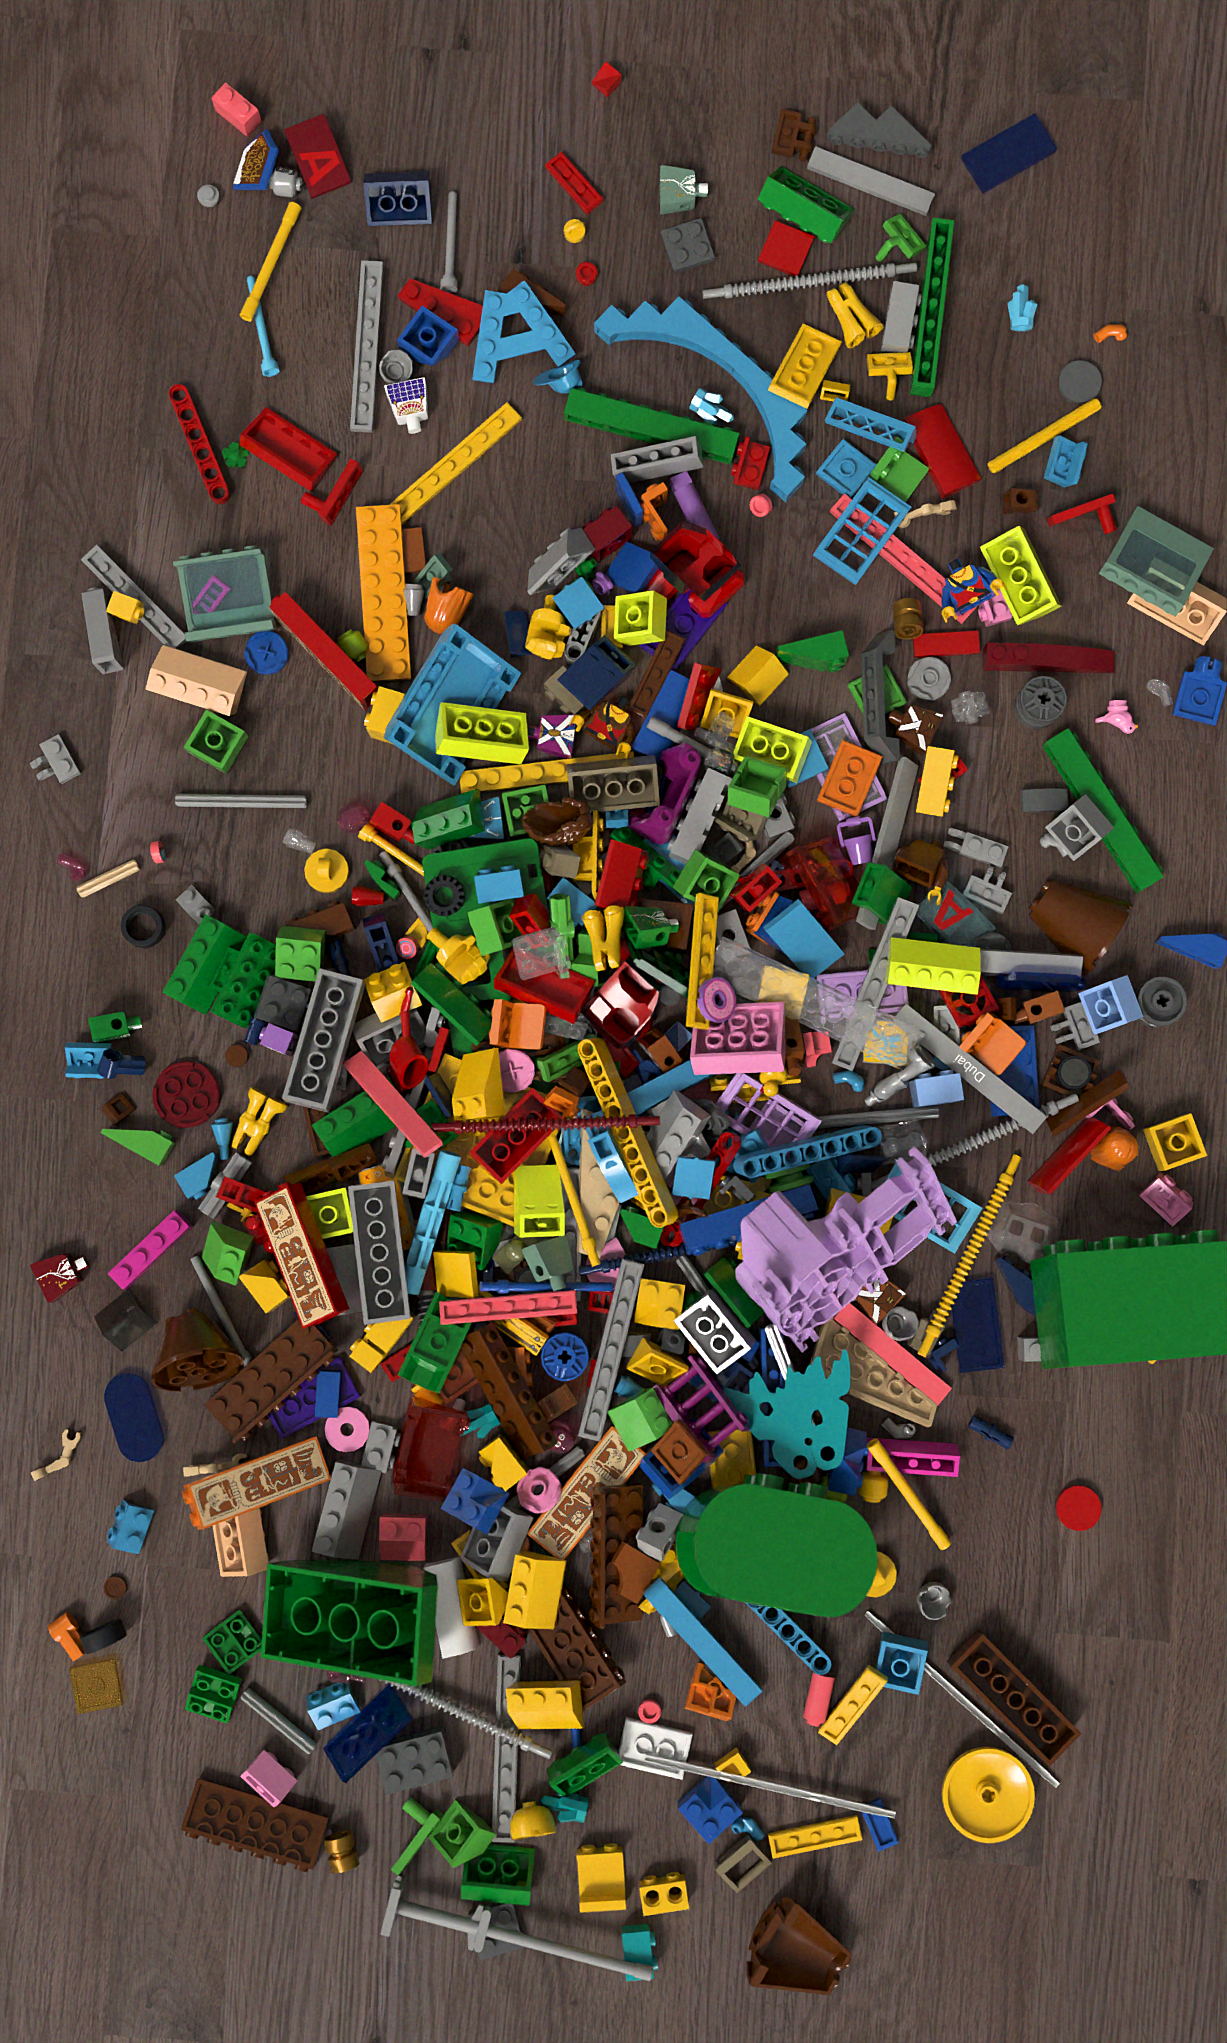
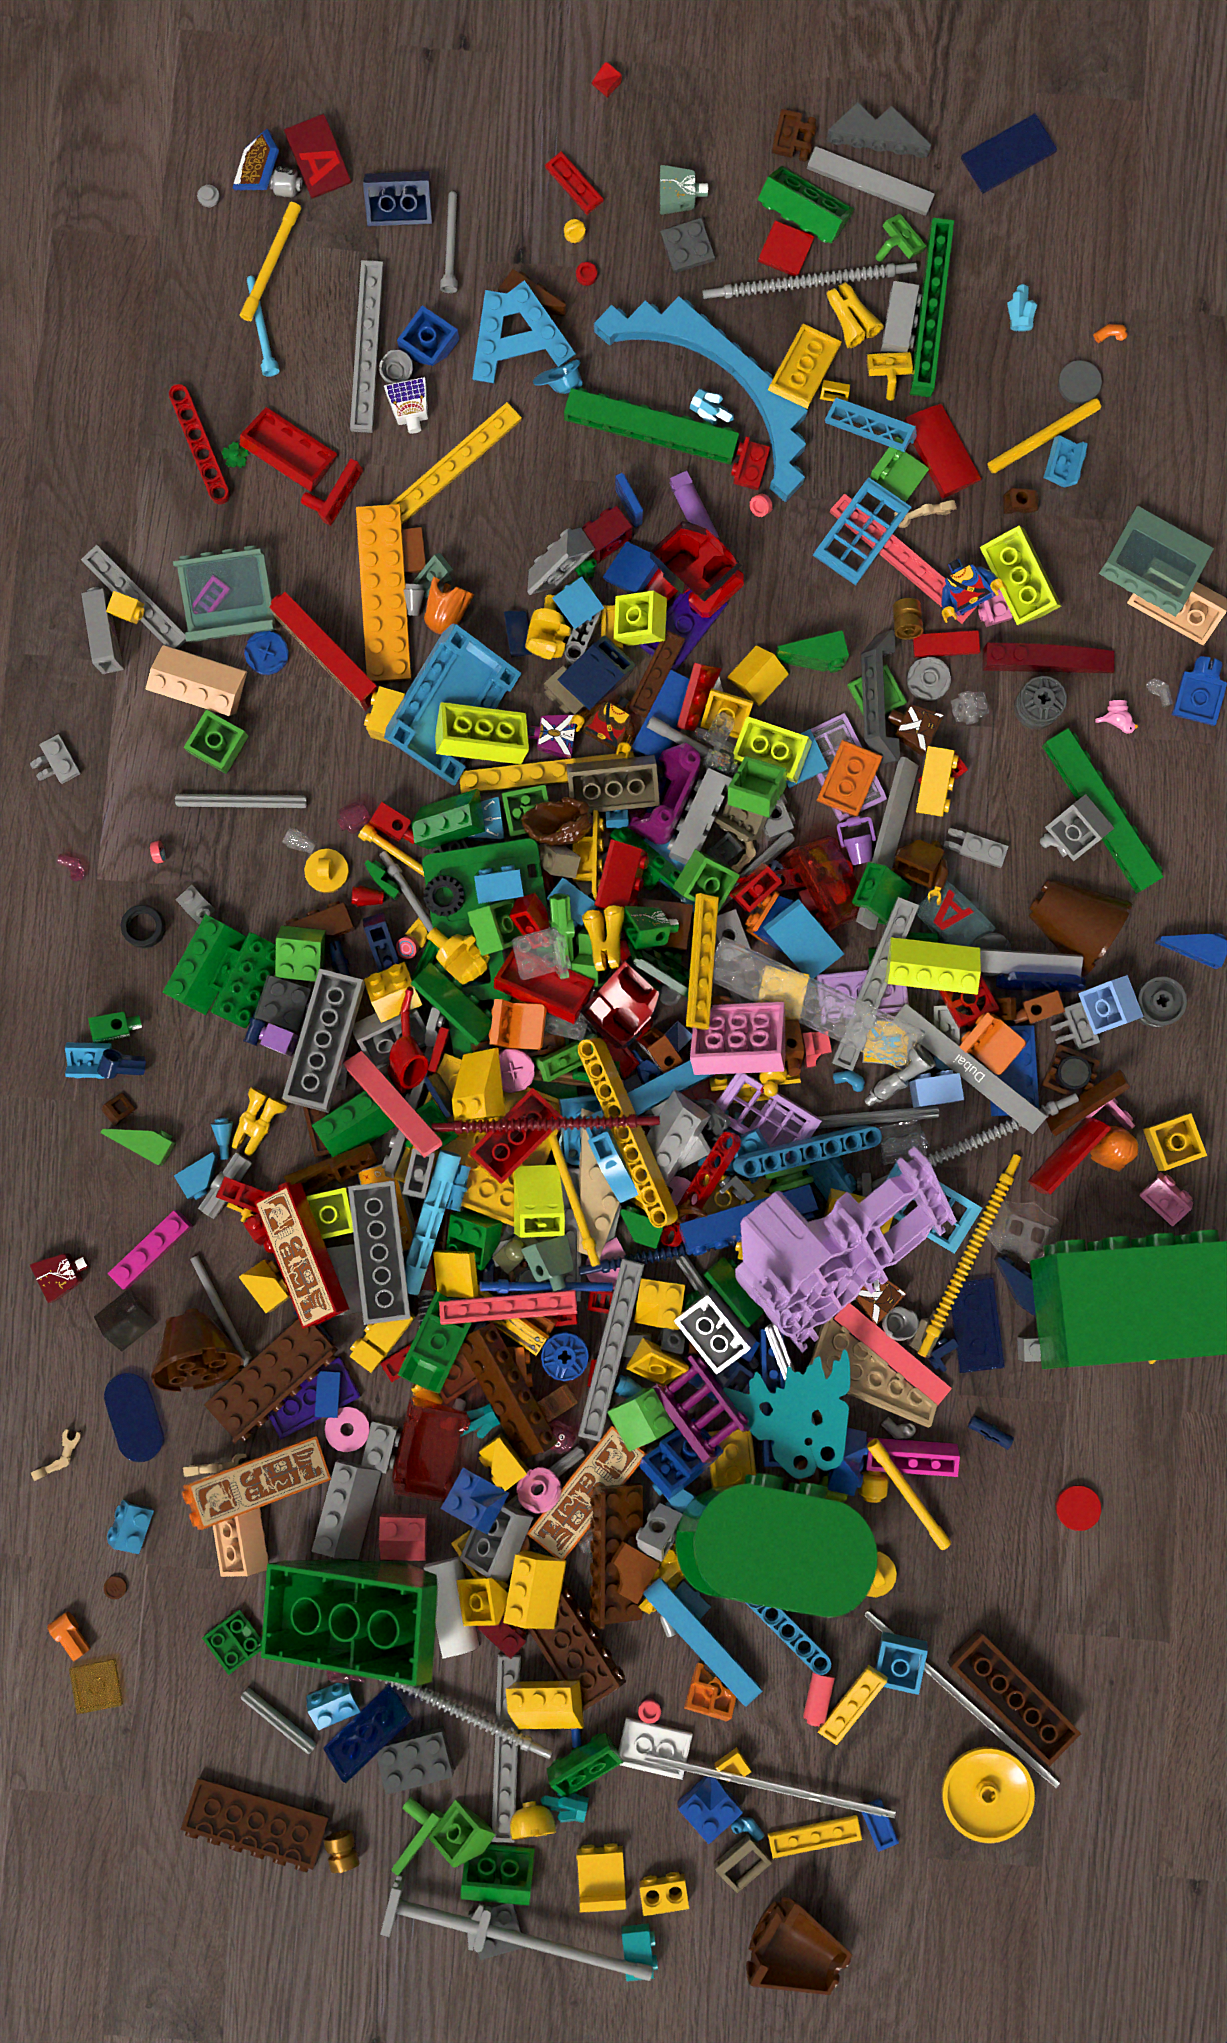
tan axle [76,860,140,897] -> none
black tyre [80,1619,127,1654] -> none
dark red tile [152,1061,221,1128] -> none
green slope [185,1665,242,1724] -> none
bright green slope [202,1221,254,1286] -> none
coral brick [211,82,262,137] -> none
reddish brown tile [225,1045,248,1067] -> none
bright pink brick [240,1750,297,1807] -> none
lime head [336,629,369,663] -> none
red wing [397,278,483,347] -> none
orange bracket [543,1086,579,1119] -> none
reddish brown bracket [558,1067,590,1099] -> none
medium lavender plate [591,572,613,595] -> none
light grey brick [611,436,704,483] -> none
orange bracket [640,482,668,541] -> none
dark orange tile [651,1419,710,1485] -> none
dark azure piece [672,1156,715,1199] -> none
tile [697,977,736,1023] -> none
dark azure tile [816,439,877,498] -> none
dark blue slope [837,1155,886,1173] -> none
light grey hair [916,1582,951,1620] -> none
light grey hinge [962,865,1012,914] -> none
dark grey slope [1020,789,1068,813] -> none
red piece [1046,494,1117,535] -> none

